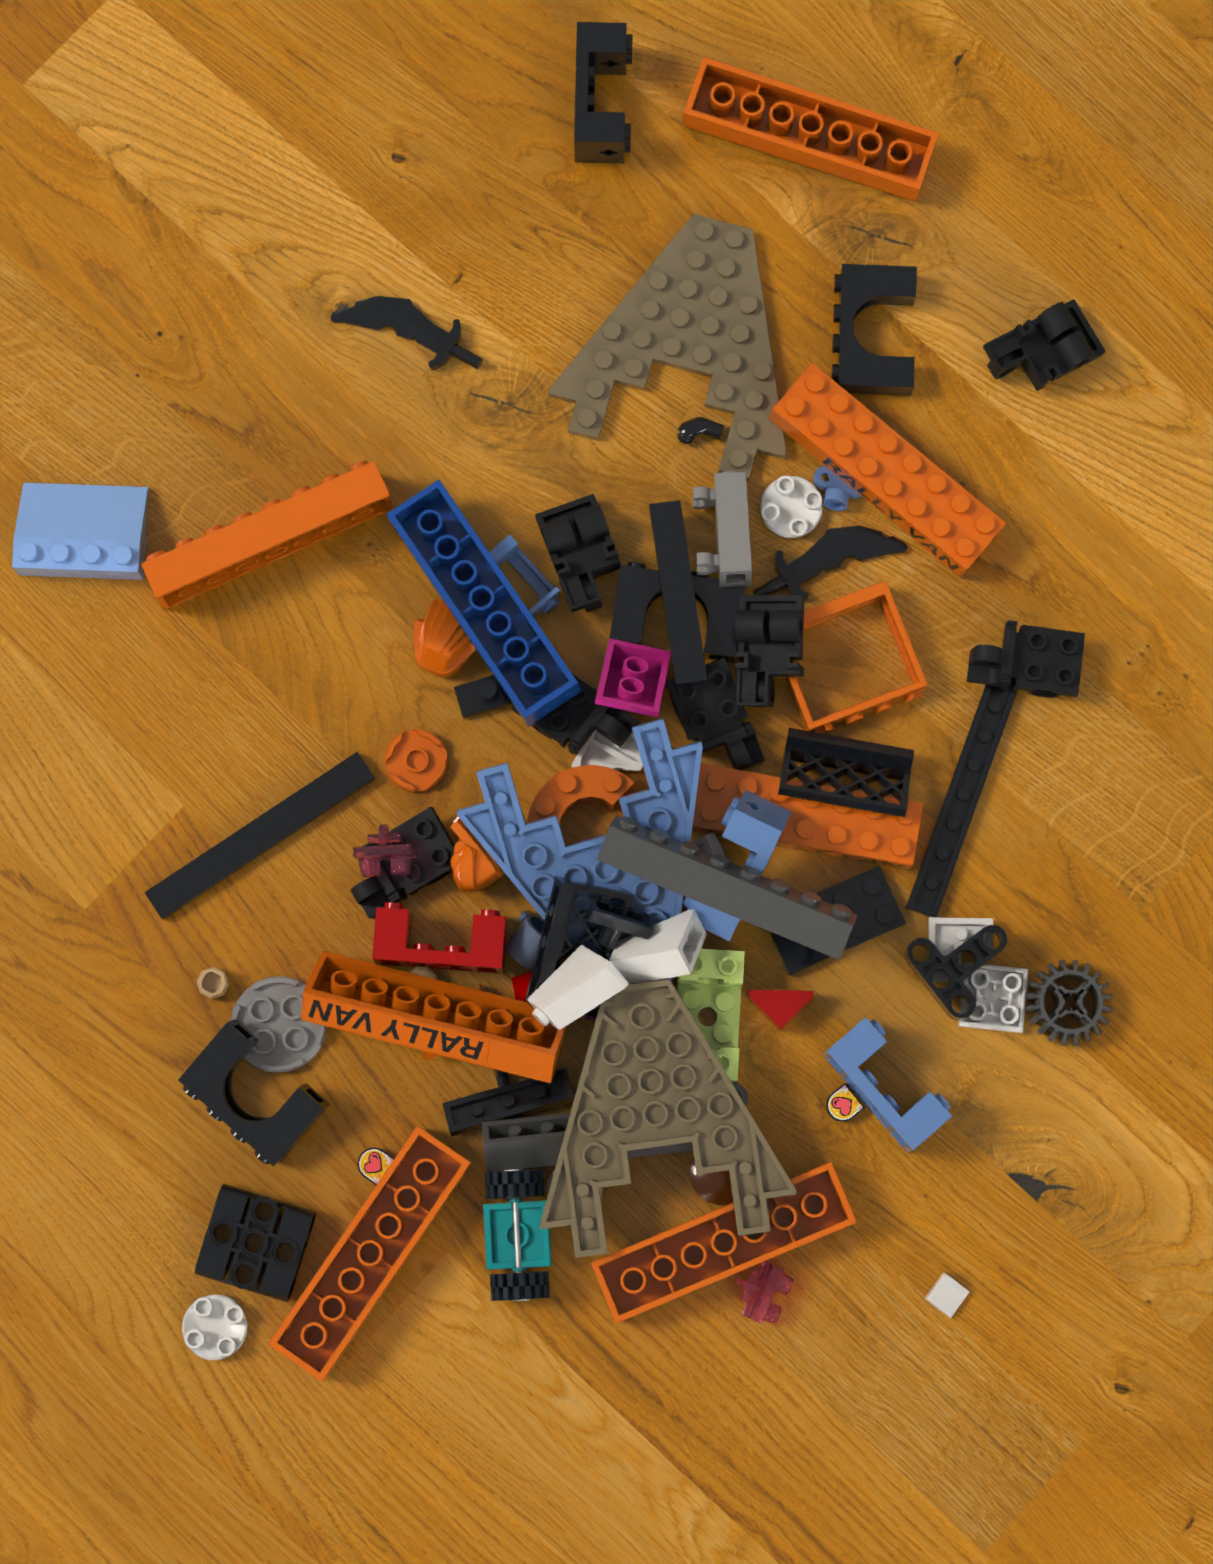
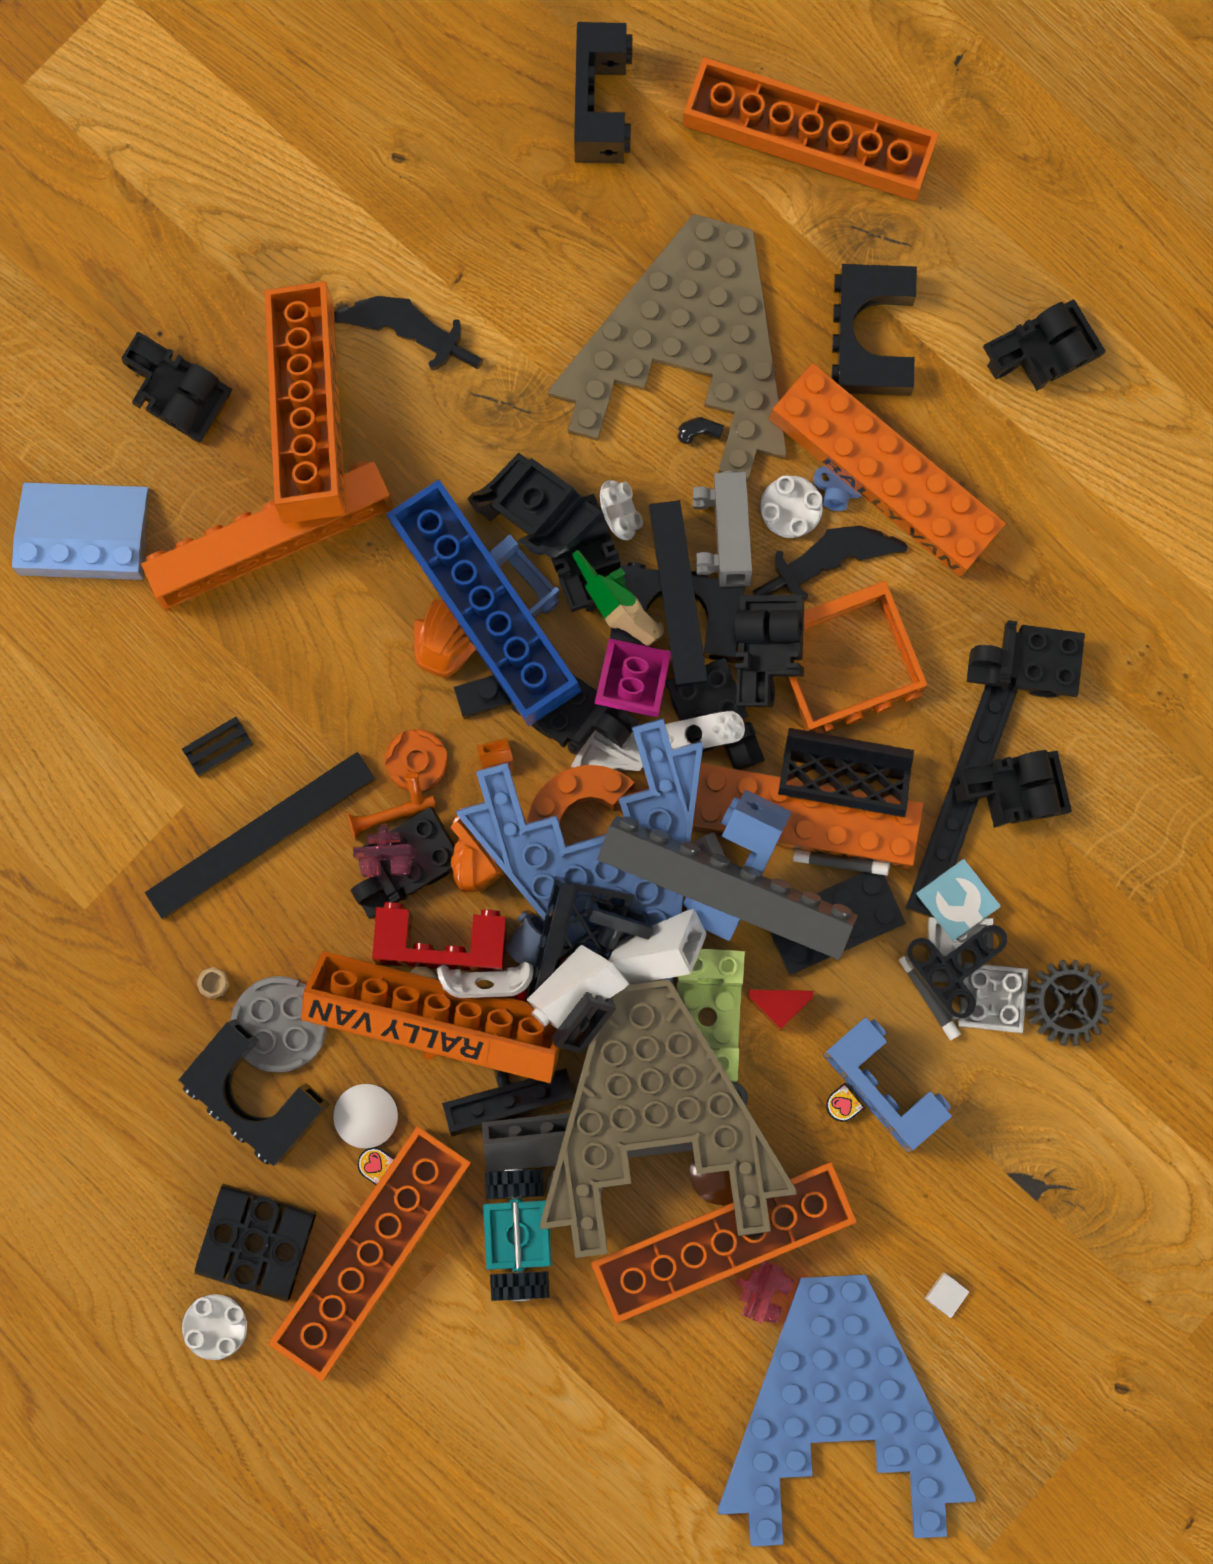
none -> black plate [121,332,232,443]
none -> black tile [182,717,253,777]
none -> orange brick [264,281,346,524]
none -> white dish [333,1084,398,1149]
none -> orange piece [346,772,436,843]
none -> white piece [437,962,534,998]
none -> black piece [467,453,604,558]
none -> orange tile [476,738,513,772]
none -> black tile [552,992,616,1054]
none -> animal [572,550,665,646]
none -> white dish [600,480,643,540]
none -> white piece [665,711,745,749]
none -> medium blue wing [717,1275,976,1546]
none -> dark grey bar [793,849,890,876]
none -> dark grey bar [899,956,961,1041]
none -> medium azure sticker [916,859,1001,941]
none -> black plate [954,750,1072,828]

